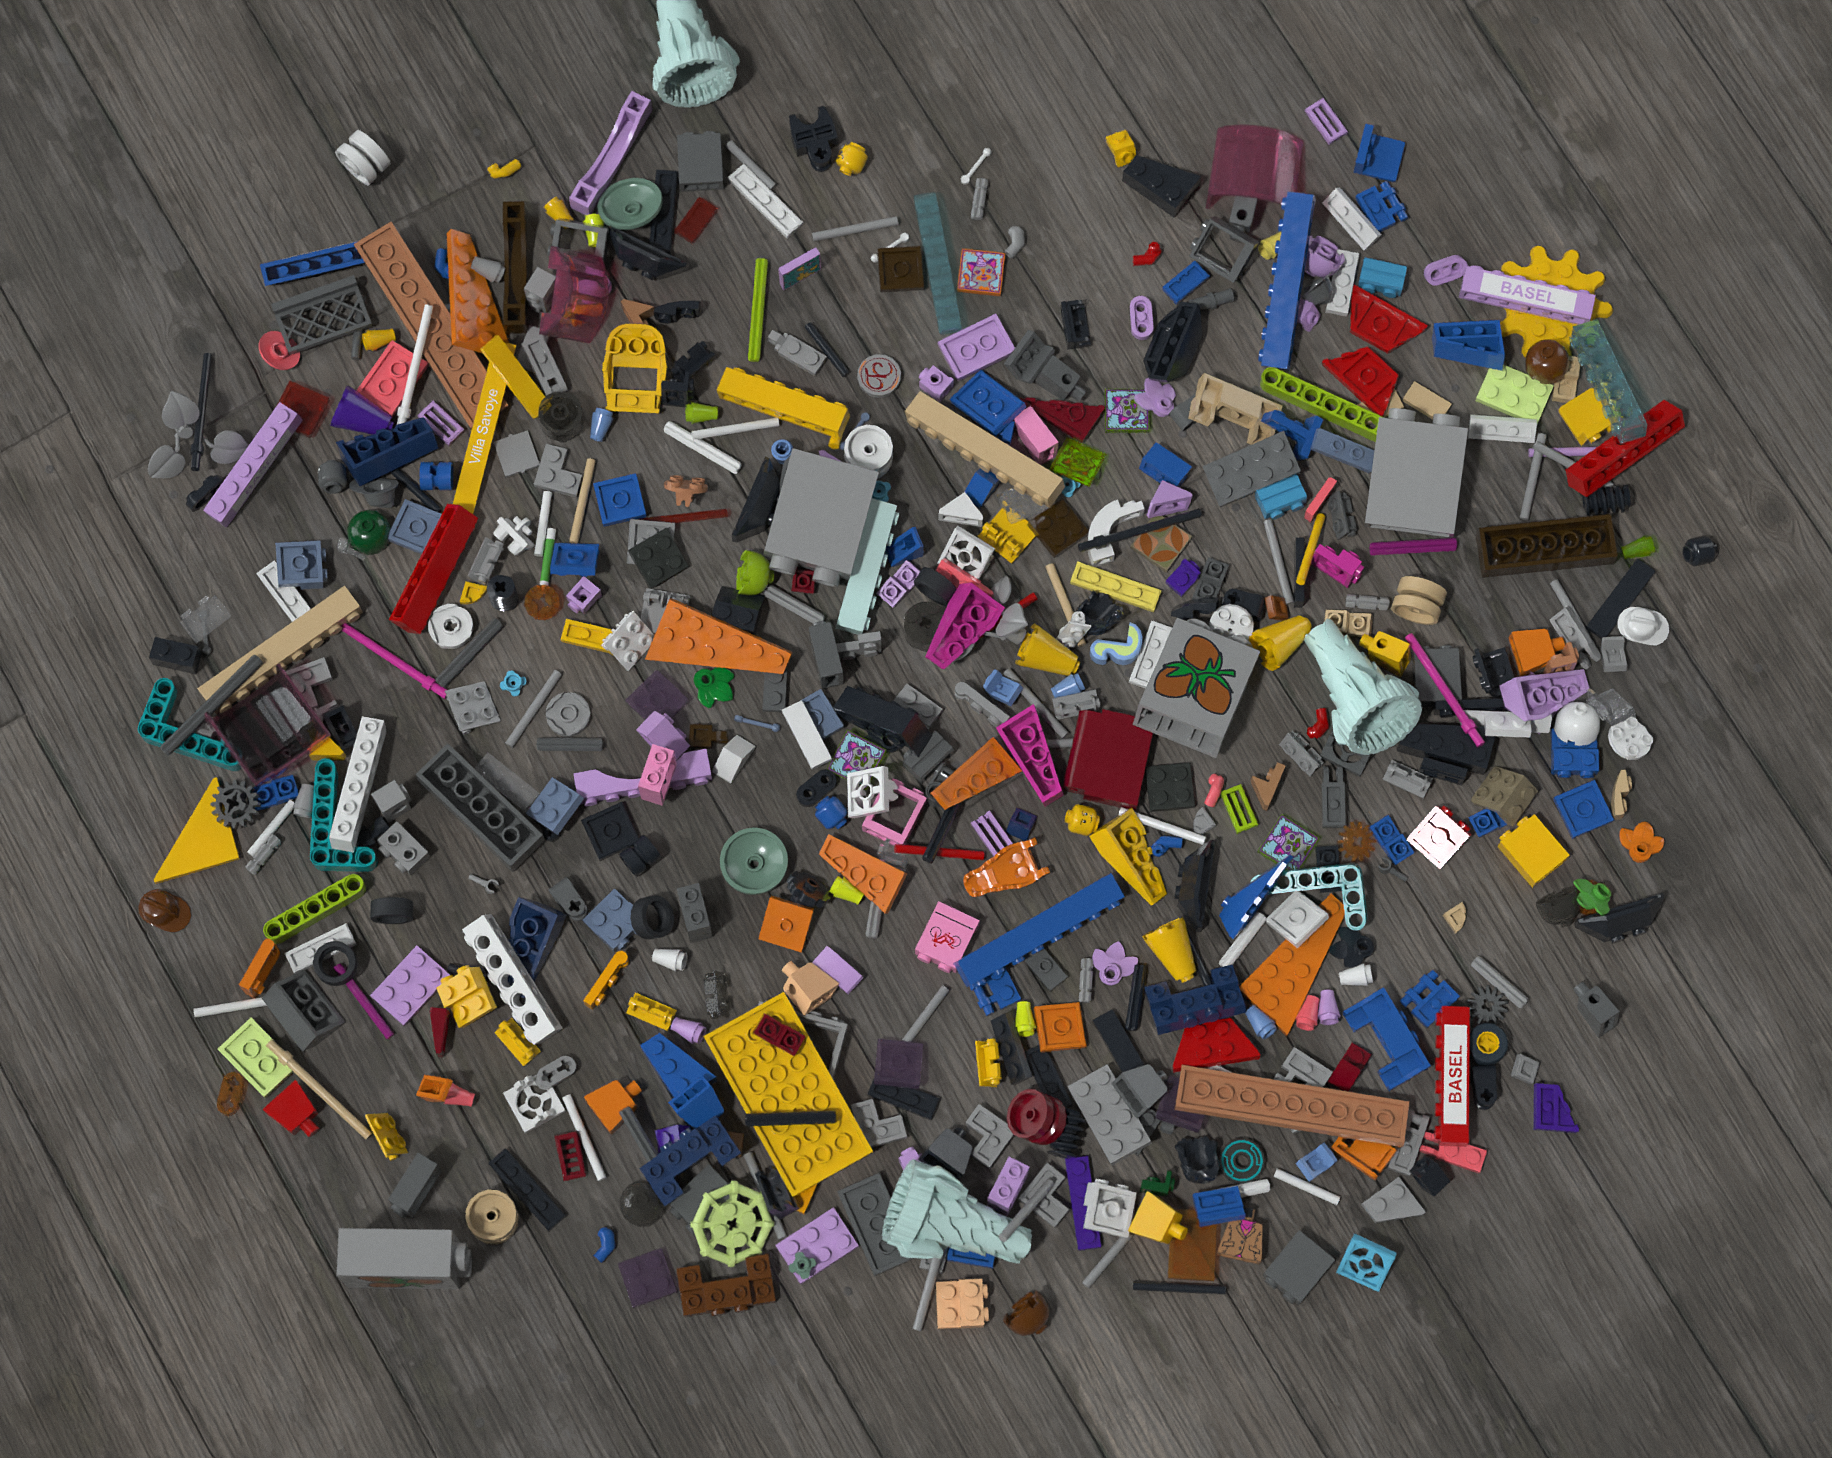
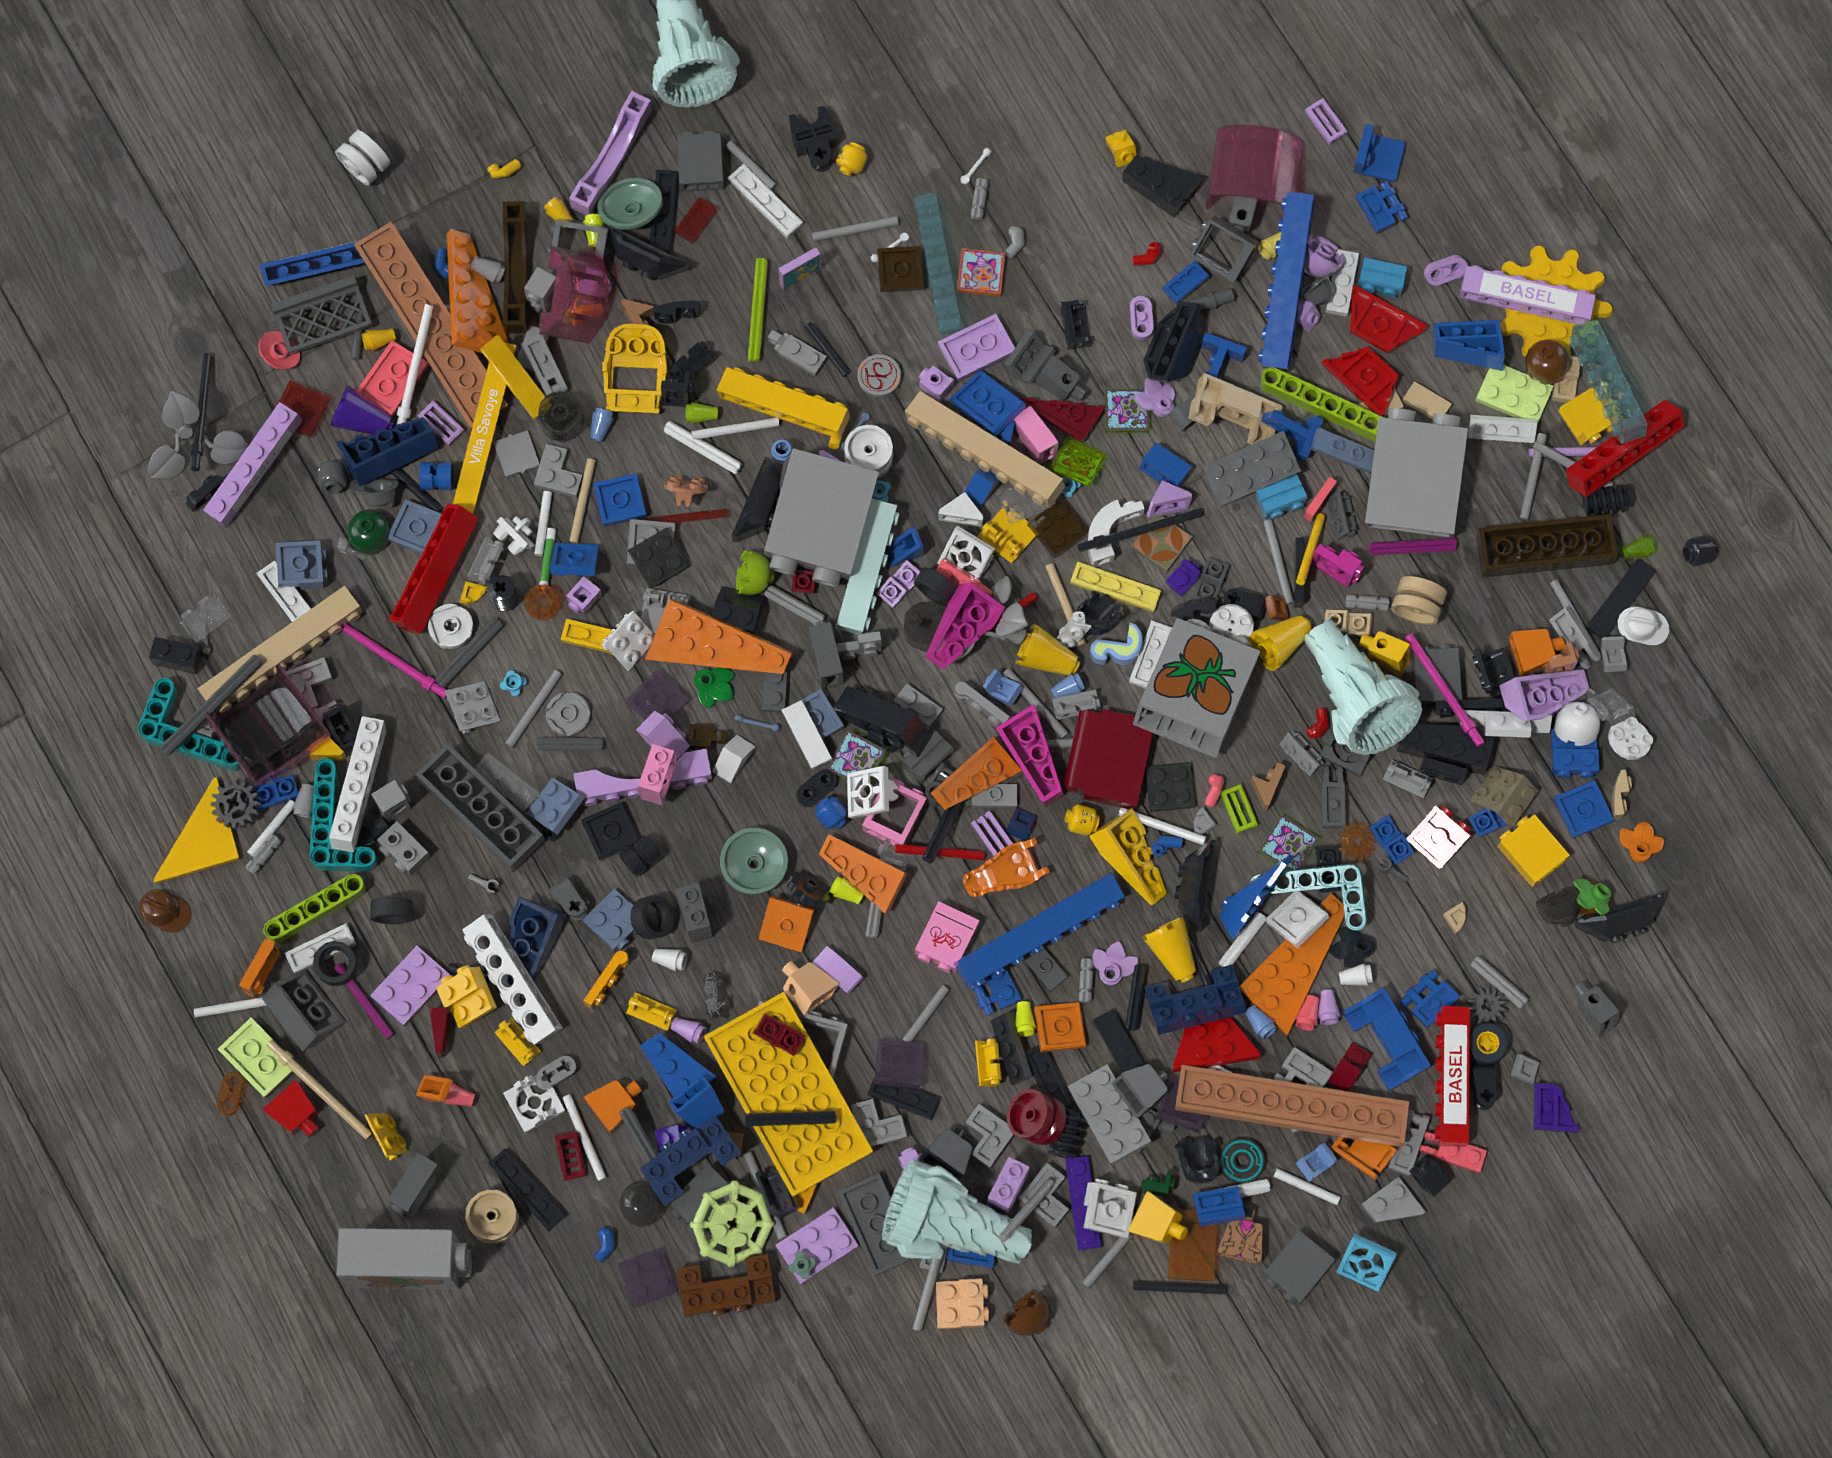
white plate [1322,187,1381,251] -> none
none -> light grey plate [972,784,1017,808]
none -> blue bracket [1201,333,1247,378]

